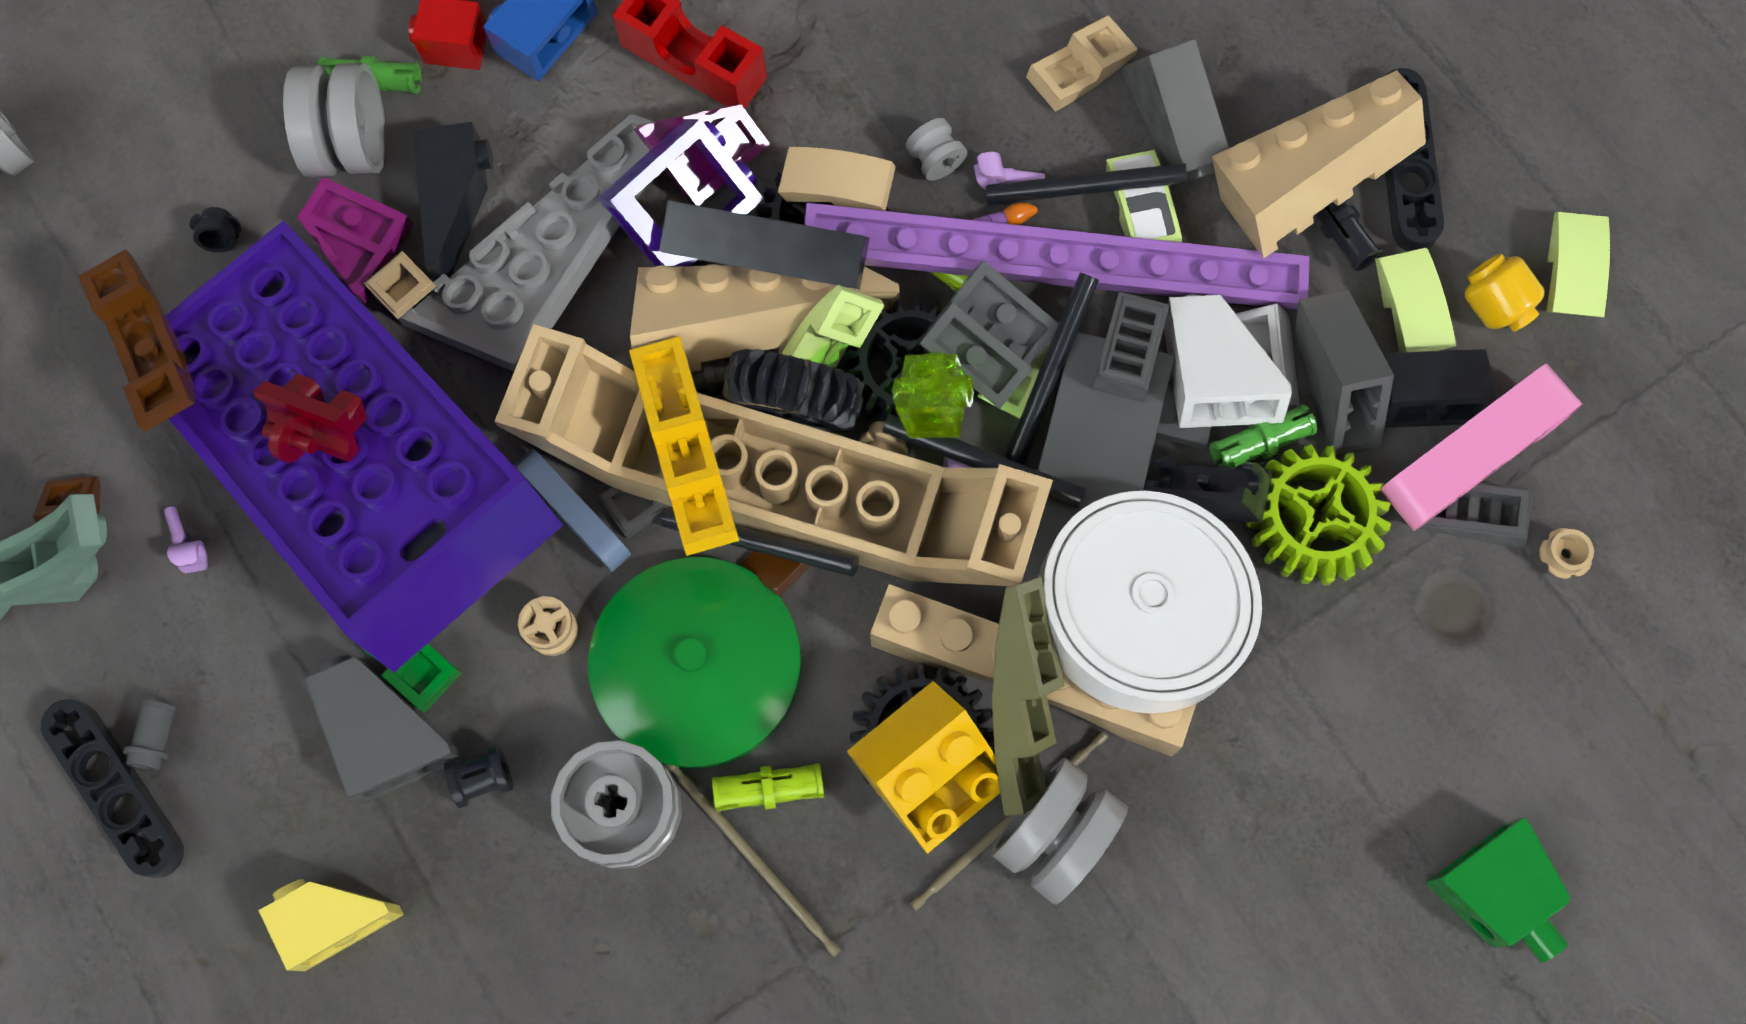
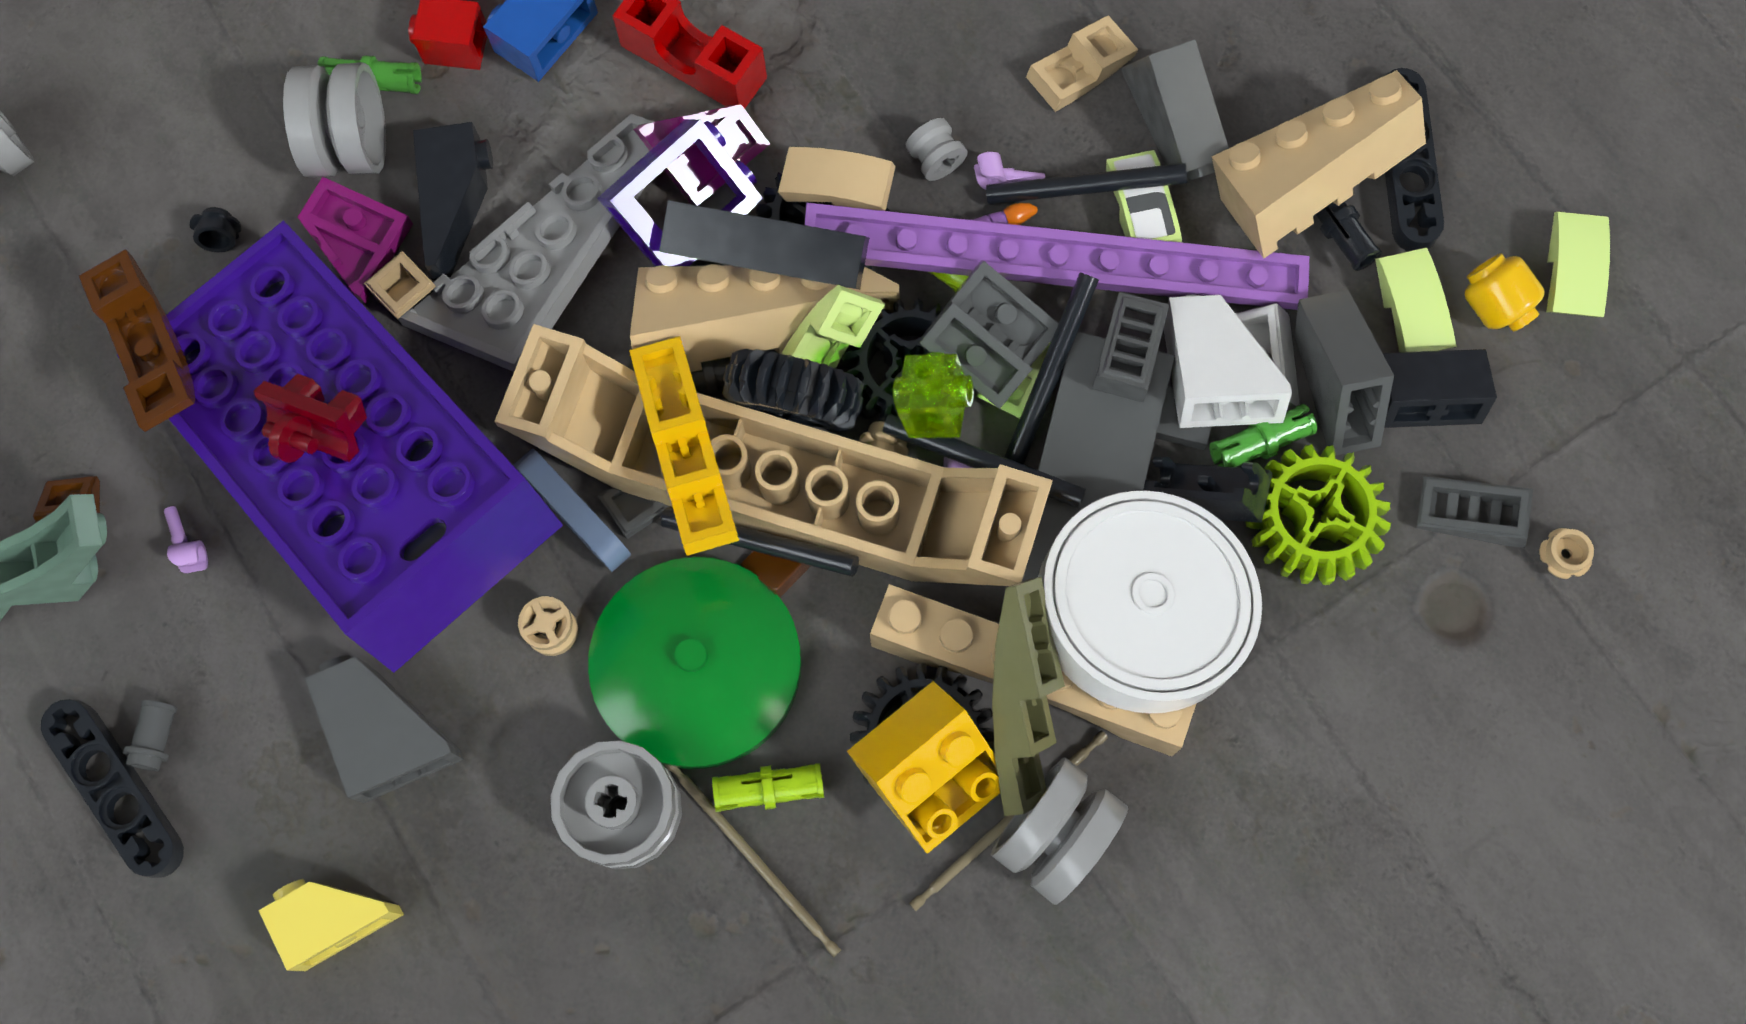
green plate [364,643,461,713] -> none
black bush [444,744,513,808] -> none
bright pink beam [1381,363,1583,531] -> none
green torso [1426,817,1570,963] -> none

